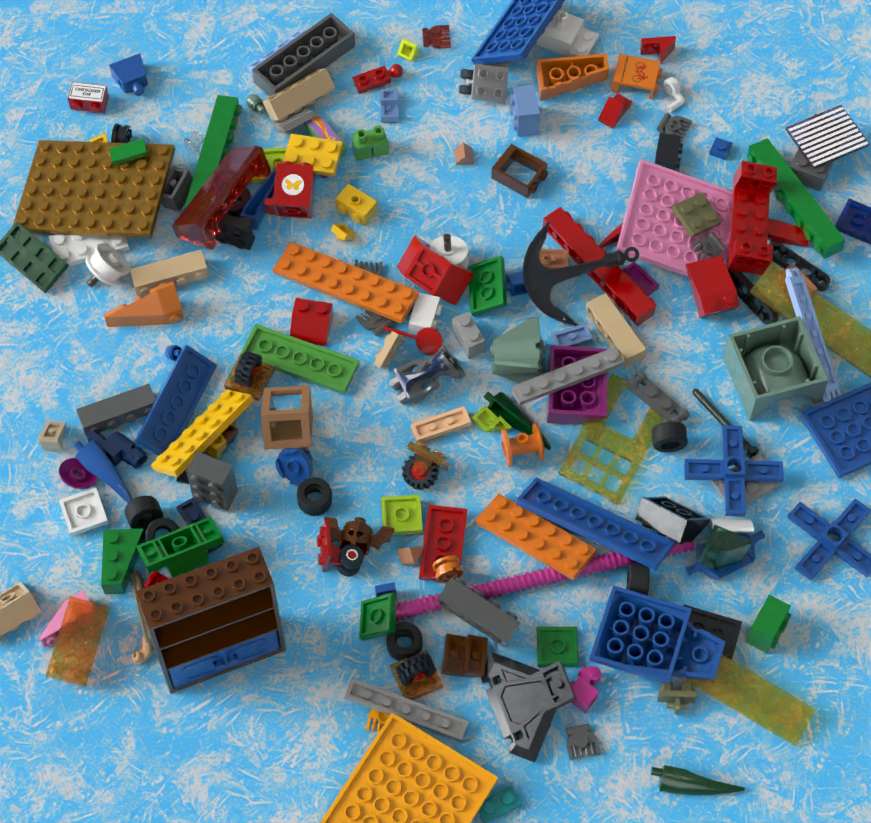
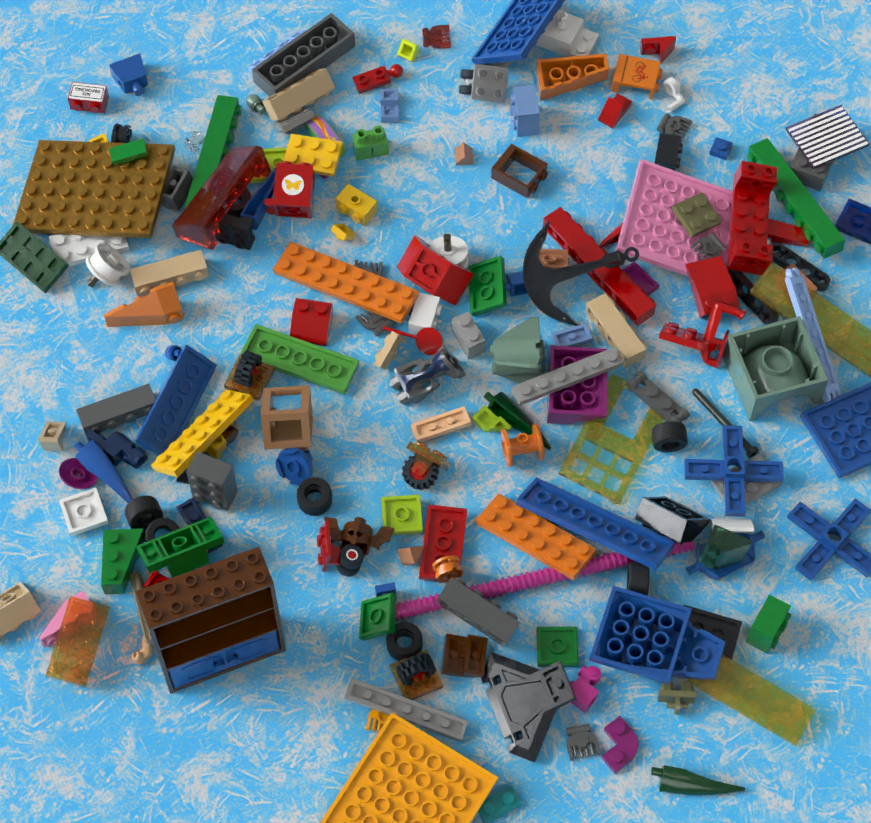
none -> magenta plate [601,716,639,774]
none -> red plate [659,303,747,369]

